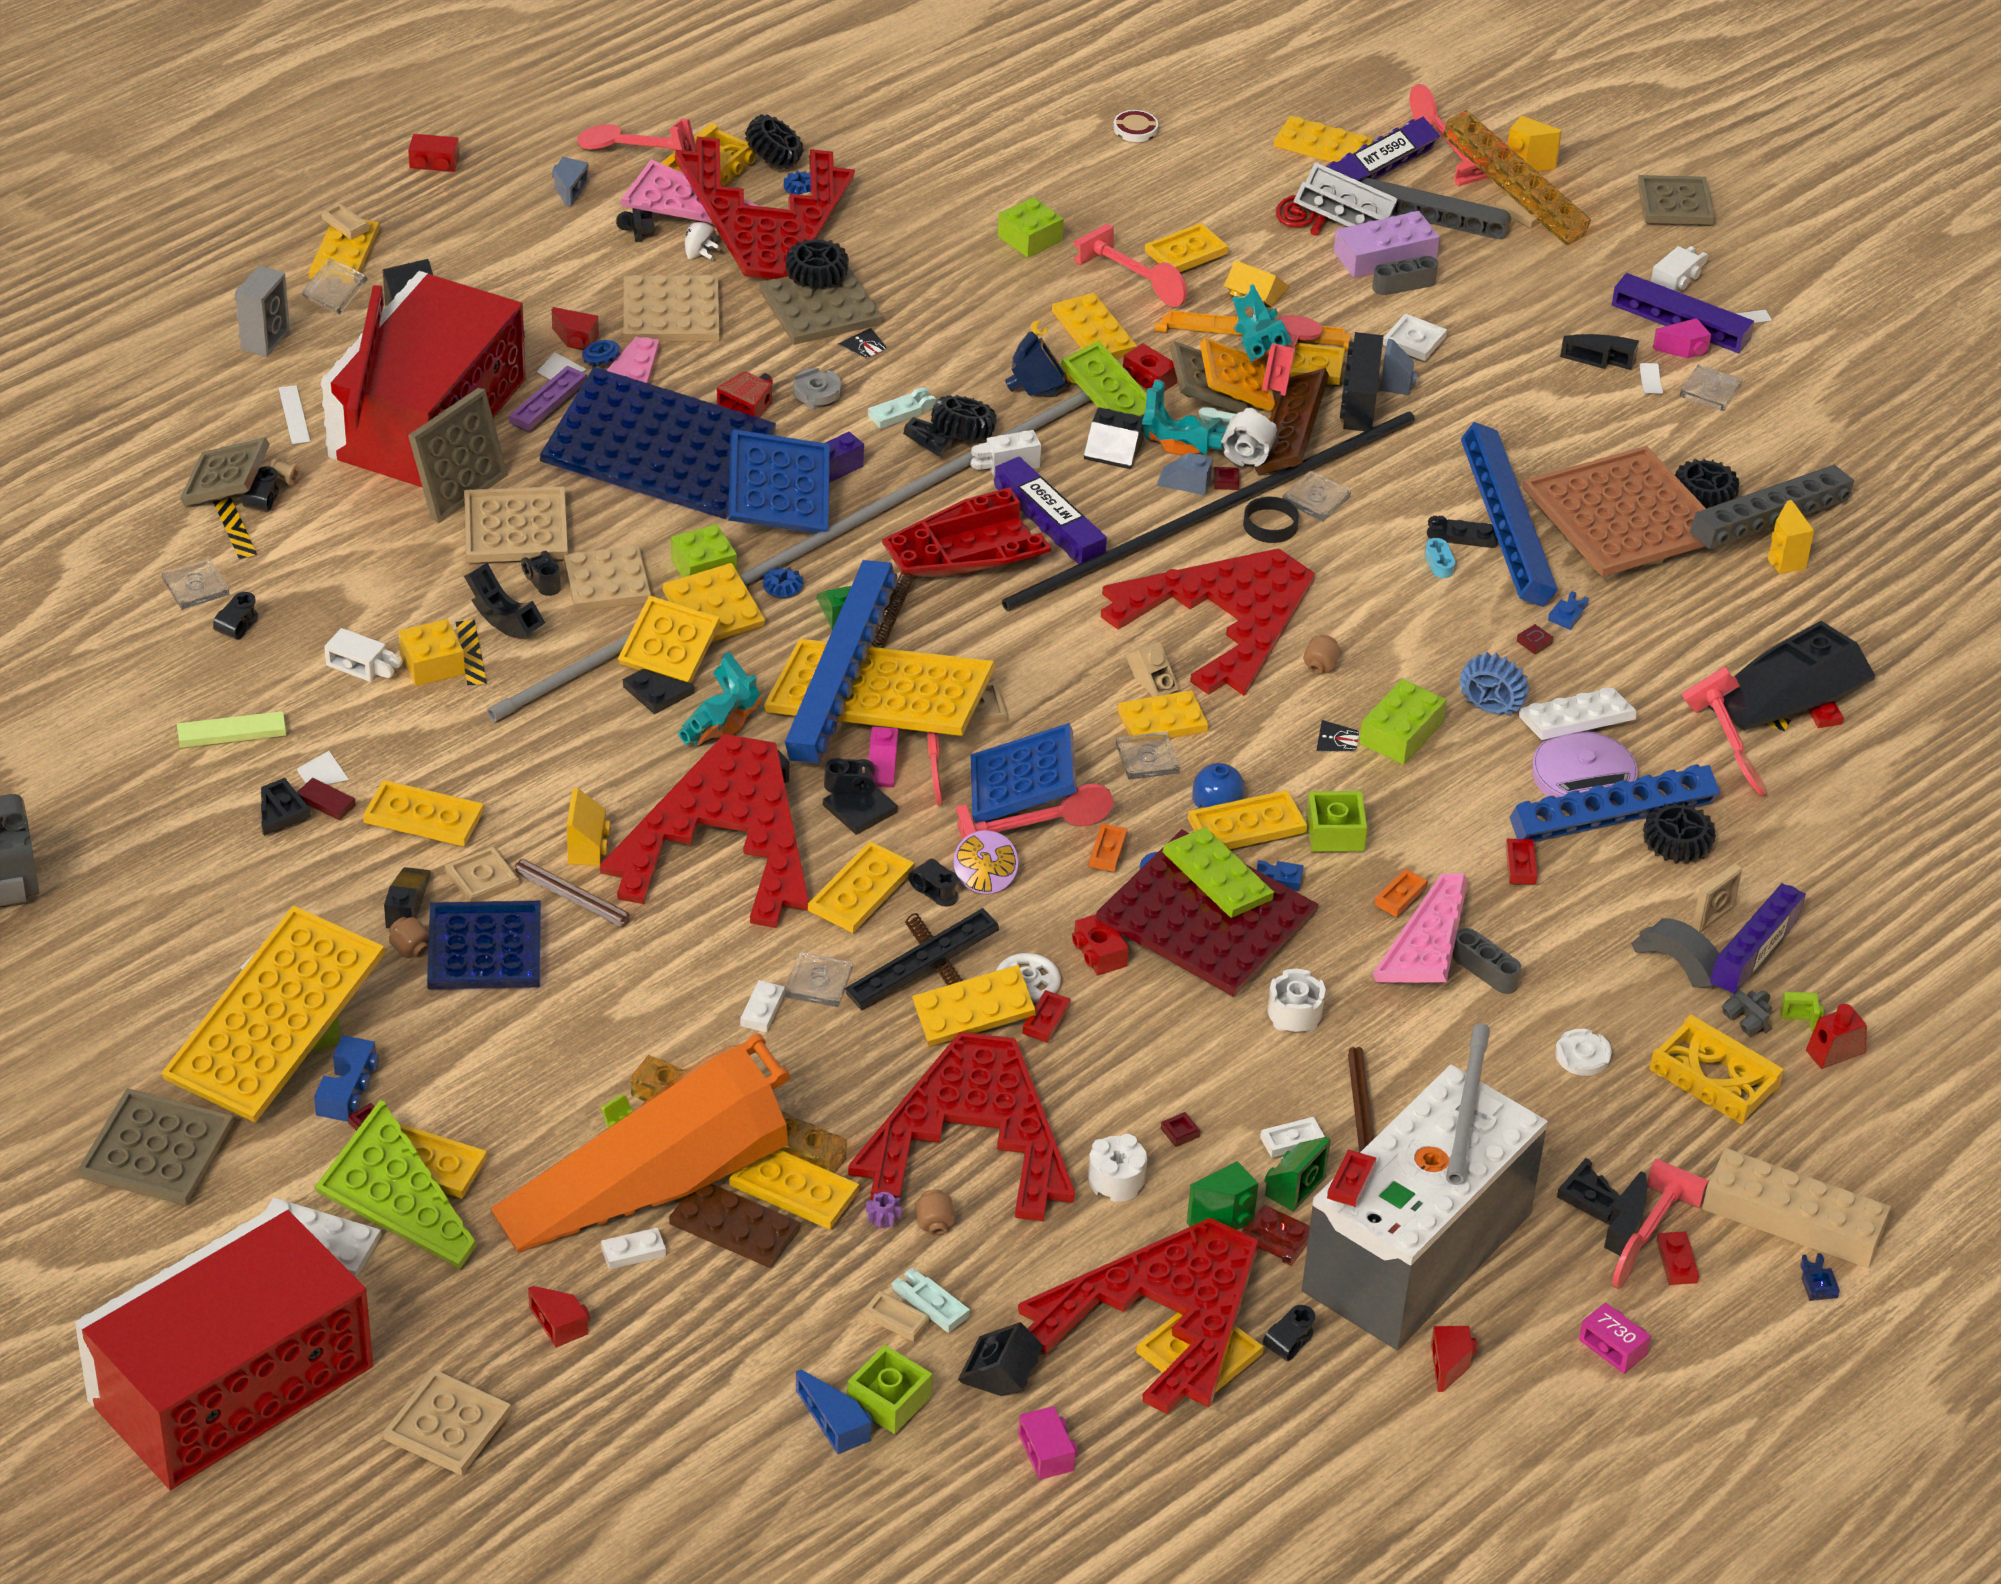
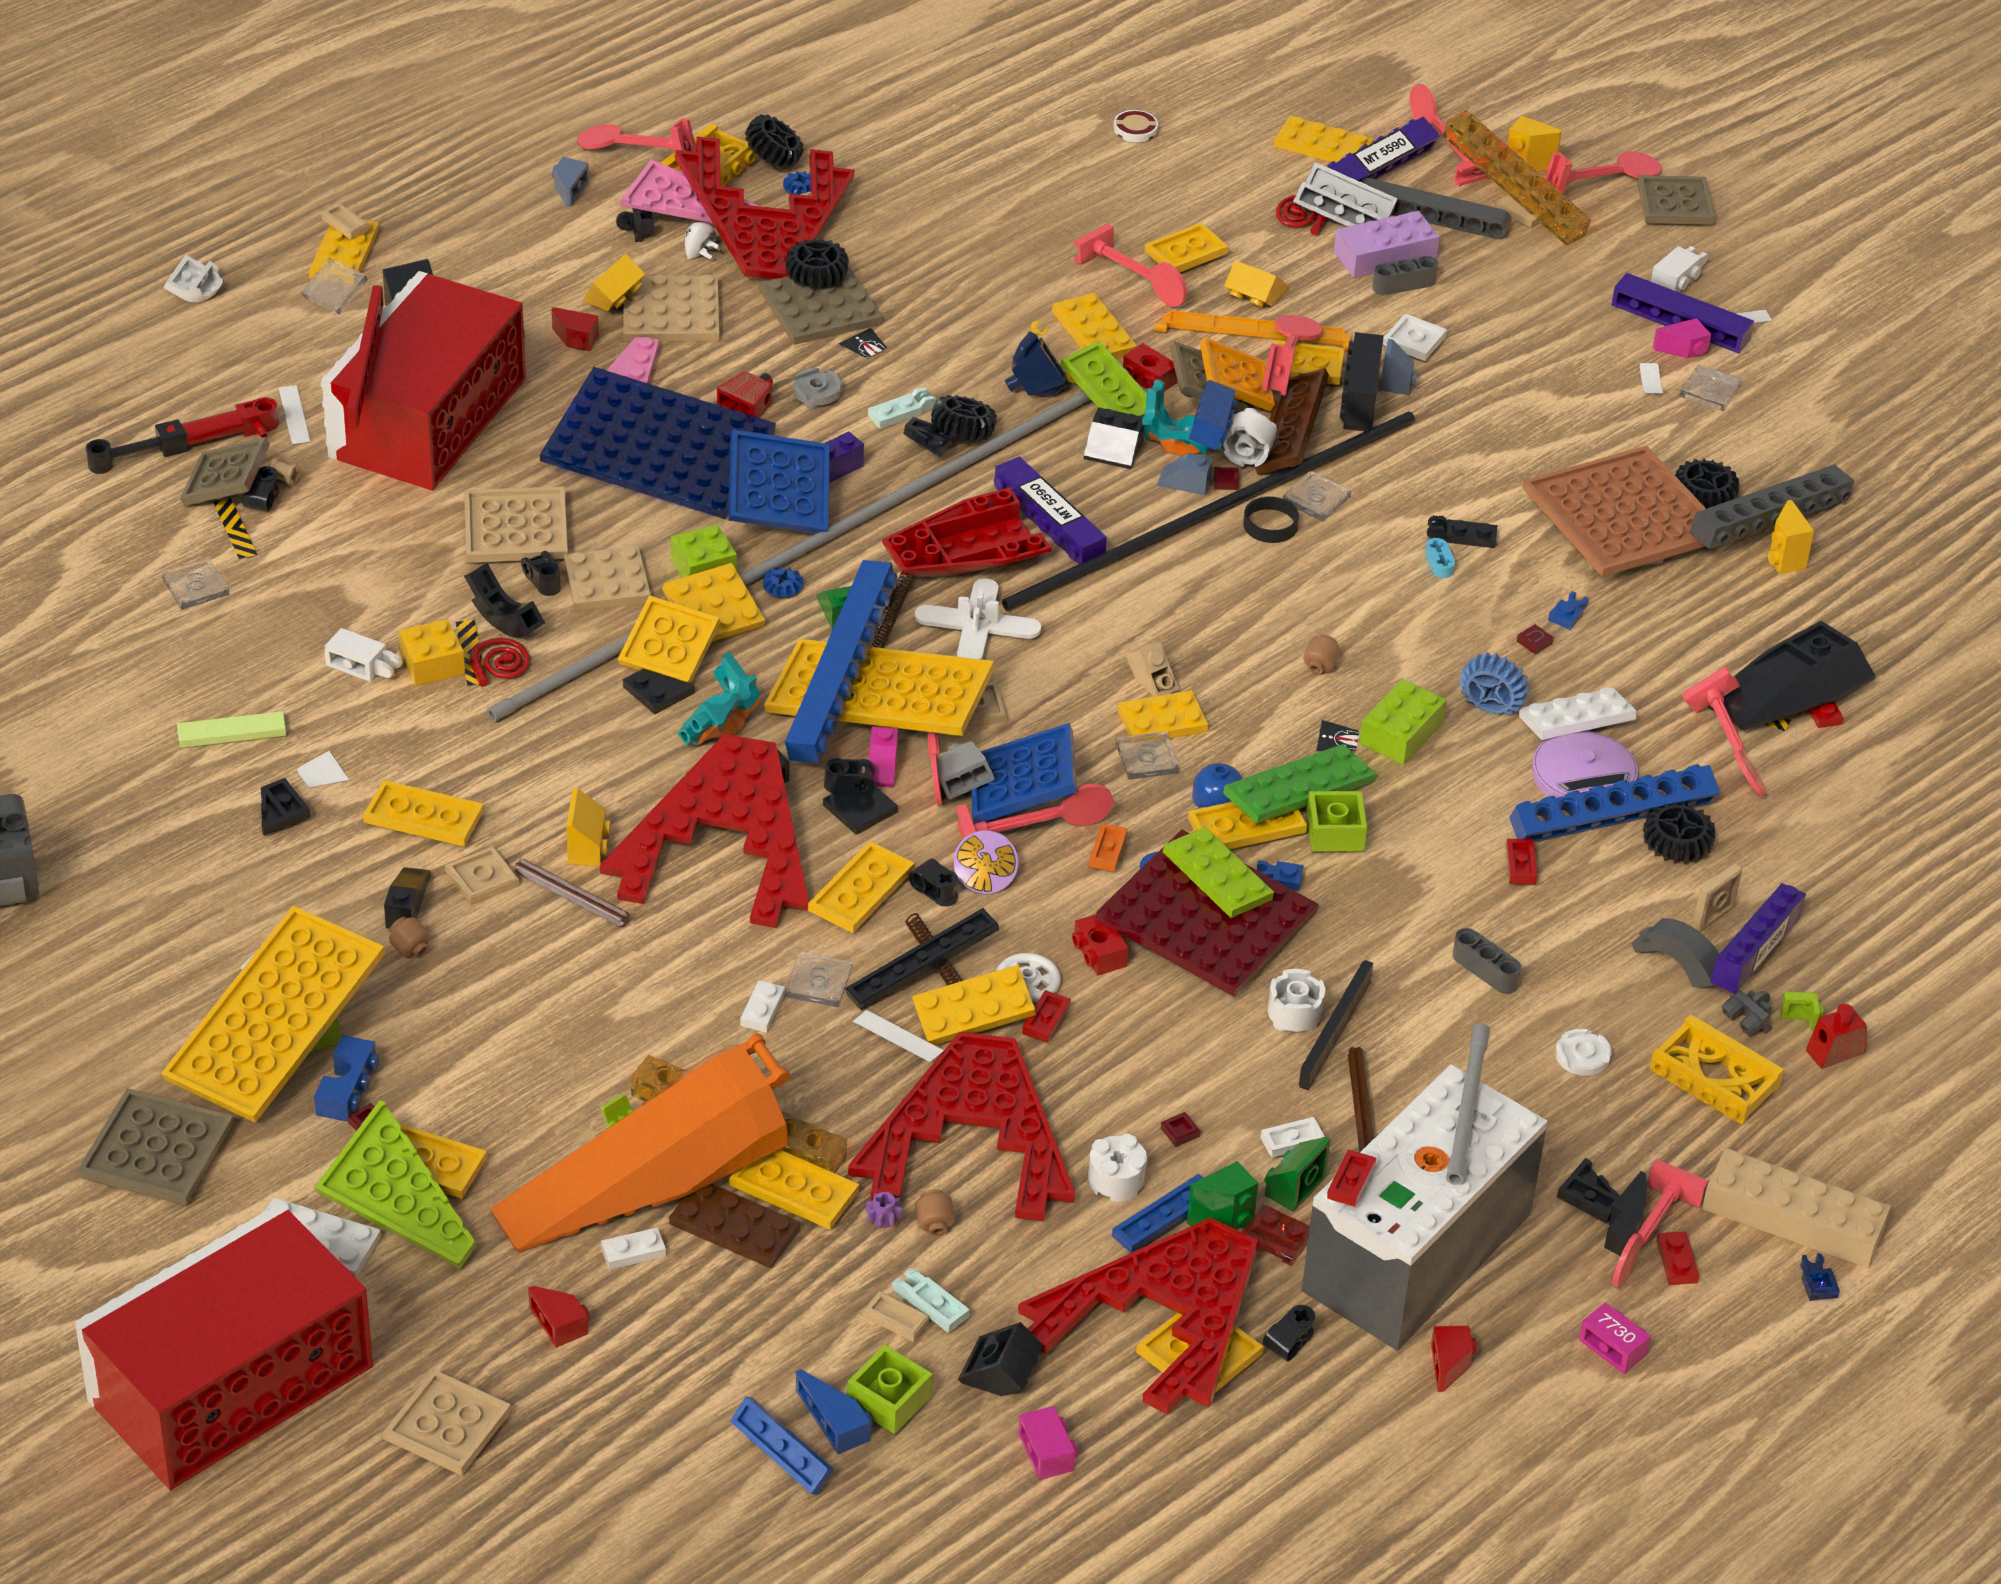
black piece [213,592,258,640] -> none
light grey brick [235,265,290,357] -> none
dark red tile [297,777,356,820] -> none
red brick [408,134,460,172] -> none
dark tan plate [408,388,508,523] -> none
clear blue plate [427,900,541,989] -> none
medium lavender plate [509,366,587,432] -> none
white sticker [537,352,587,380] -> none
blue gear [582,340,620,367] -> none
white hinge [971,430,1041,476] -> none
lime brick [997,197,1064,258] -> none
red wing [1100,548,1315,696] -> none
teal hips [1232,284,1293,362] -> none
bright pink wing [1372,873,1468,983] -> none
orange plate [1374,868,1428,917] -> none
blue brick [1461,422,1558,607] -> none
black slope [1560,334,1639,370] -> none
none -> piece [86,397,279,474]
none -> white slope [164,255,223,303]
none -> red piece [470,637,530,687]
none -> yellow slope [583,254,645,311]
none -> blue plate [730,1396,834,1495]
none -> white sticker [853,1010,944,1062]
none -> white piece [915,578,1041,659]
none -> light grey torso [938,741,995,800]
none -> blue plate [1112,1174,1204,1253]
none -> blue brick [1189,380,1237,450]
none -> bright green plate [1223,744,1377,824]
none -> black tile [1299,960,1373,1091]
none -> coral piece [1541,151,1661,203]

